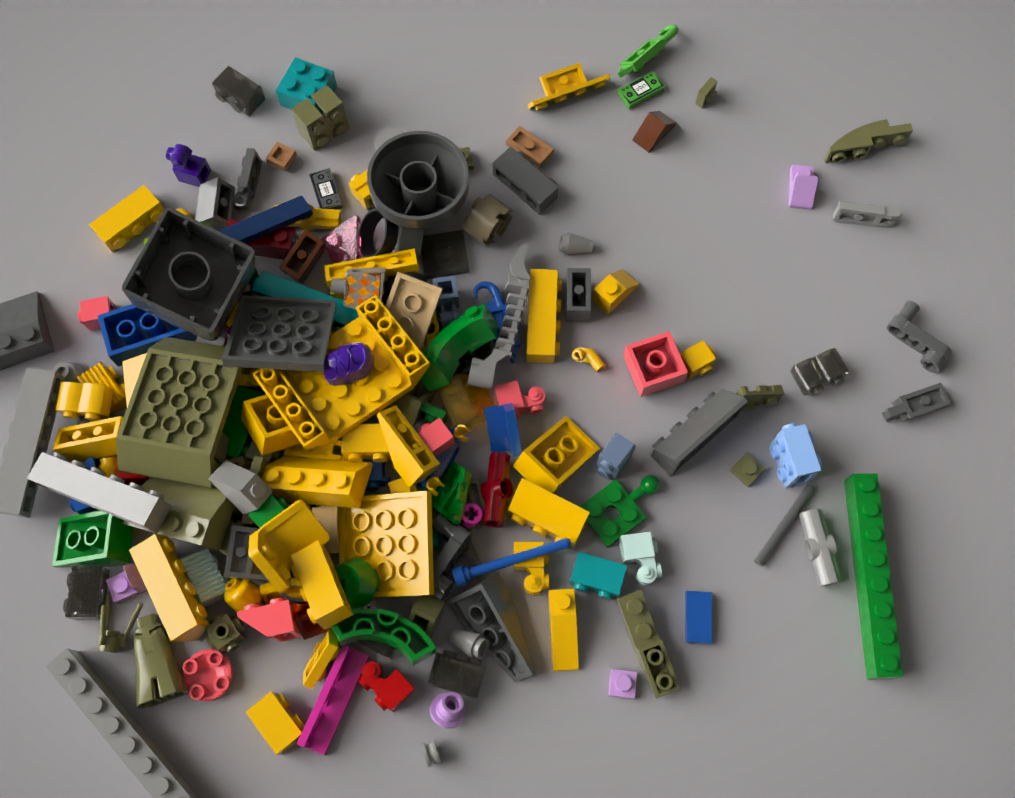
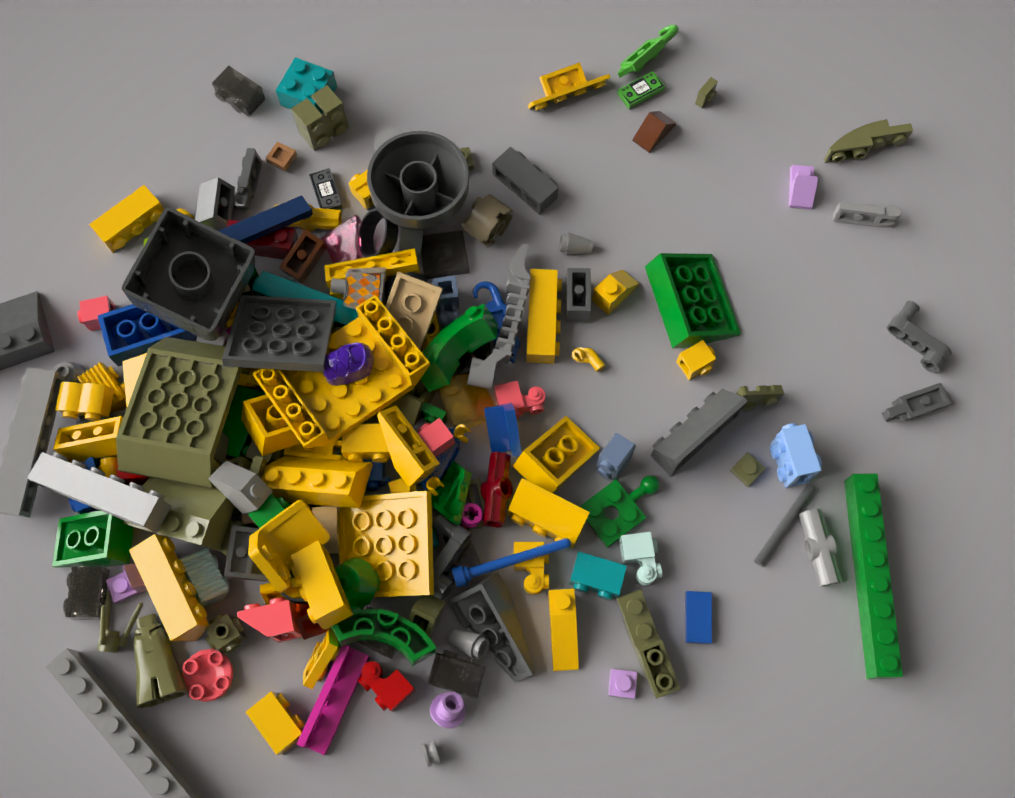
dark purple brick [166,144,211,187] -> none
yellow head [224,578,262,613] -> none
medium nougat plate [506,126,554,168] -> none
coral brick [623,331,688,397] -> none
clear smoke brick [790,348,849,396] -> none
none -> green slope [645,253,741,349]

